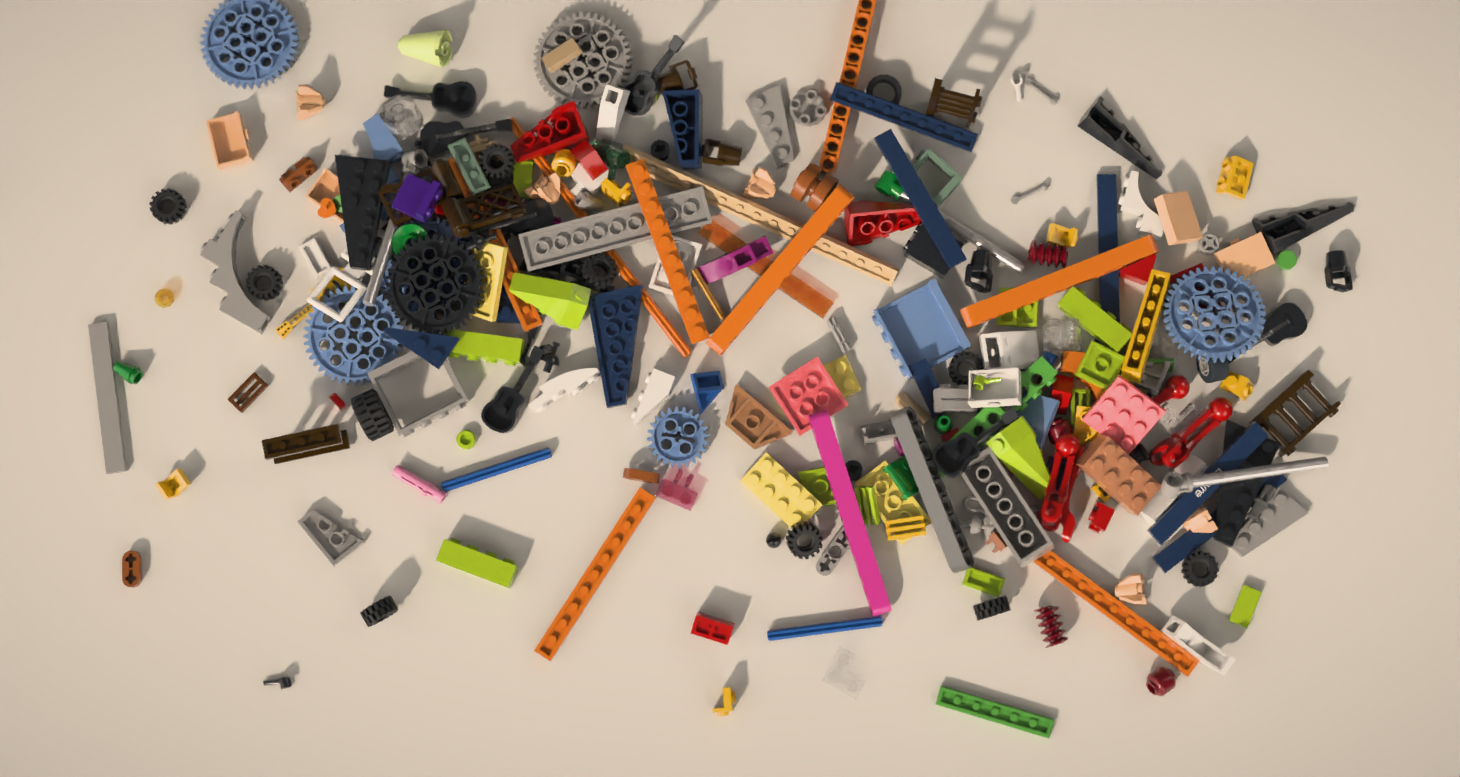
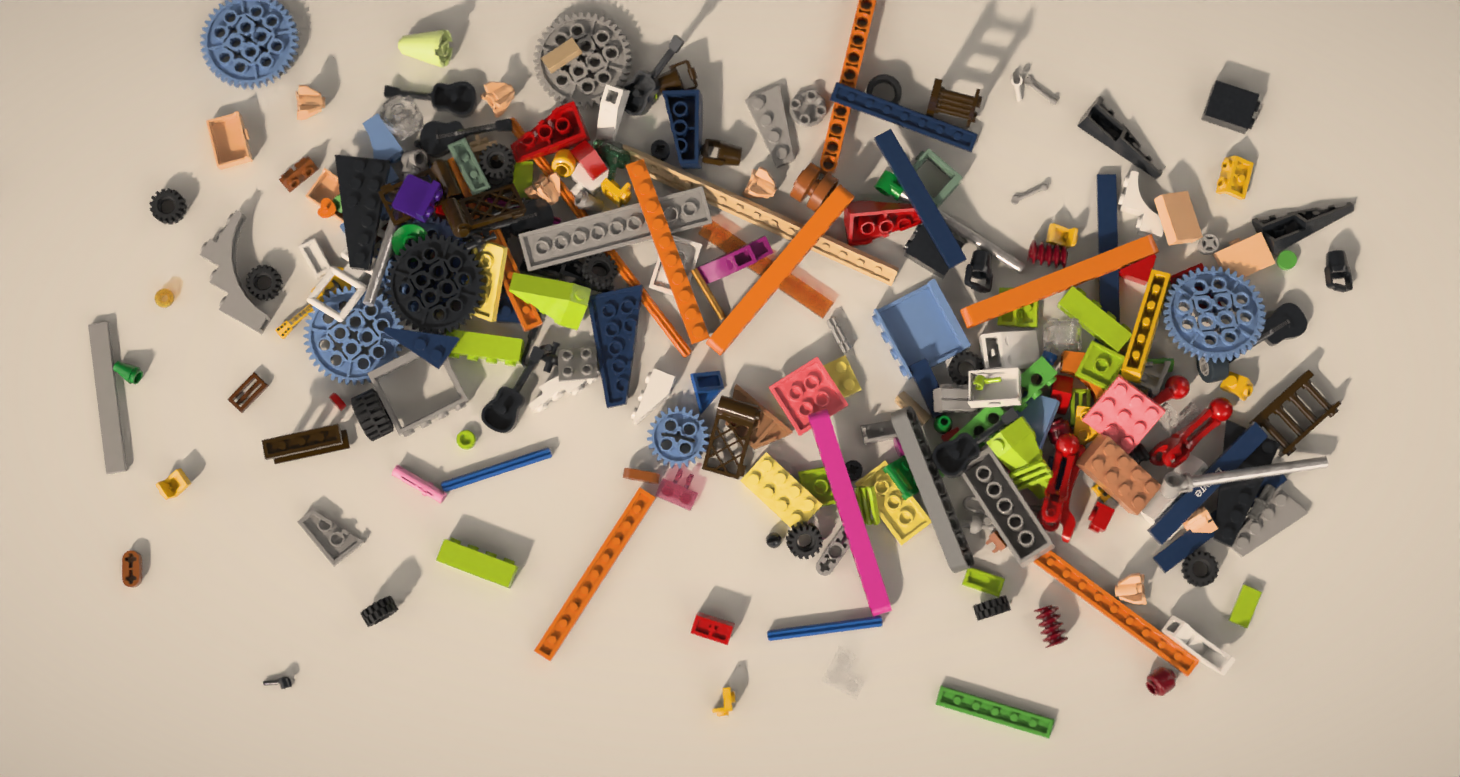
yellow tile [885,515,927,541] -> none
none -> light nougat brick [480,81,515,118]
none -> light grey hinge [558,346,598,382]
none -> dark brown piece [702,395,762,480]
none -> lime tile [1009,458,1053,491]
none -> black brick [1201,80,1261,134]

